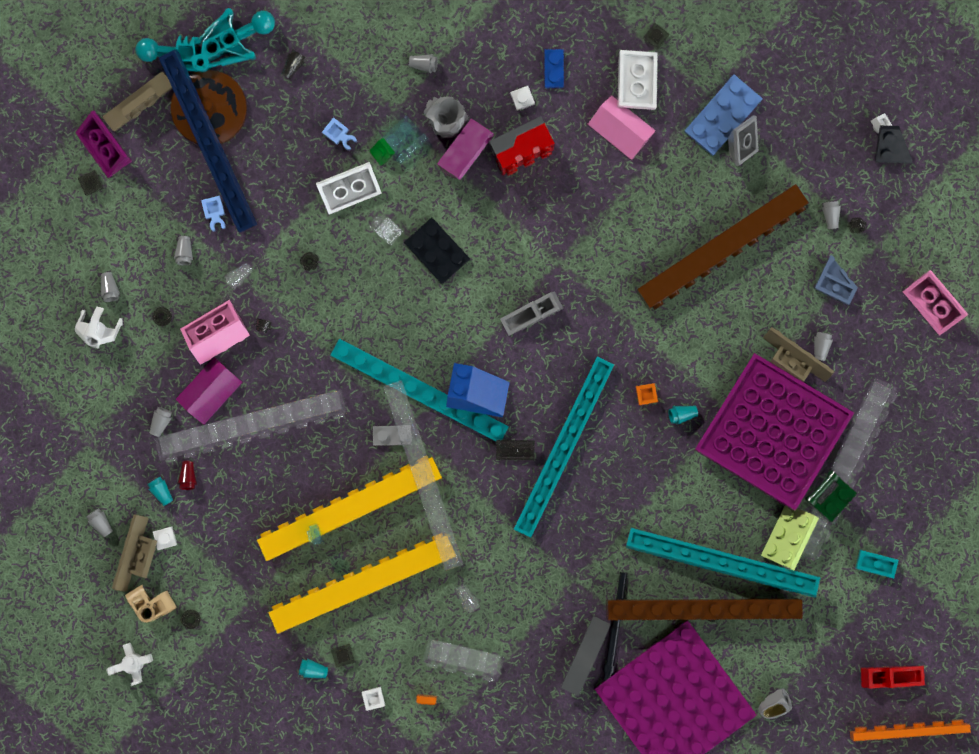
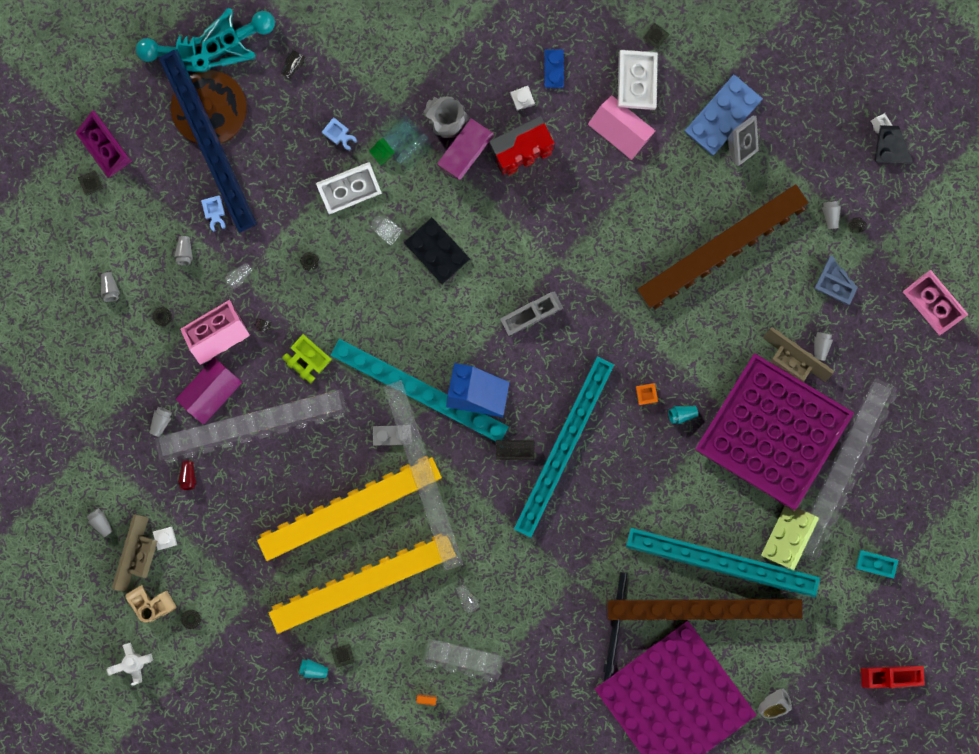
white piece [75,307,123,349] -> none
dark tan bracket [103,72,172,132] -> none
teal cone [147,476,173,506] -> none
clear light blue plate [307,524,323,545] -> none
white plate [362,687,386,711] -> none
light grey cone [409,54,438,73] -> none
dark grey slope [561,616,611,696] -> none
dark green plate [805,470,857,522] -> none
orange plate [850,720,971,741] -> none
none -> lime plate [282,334,332,384]

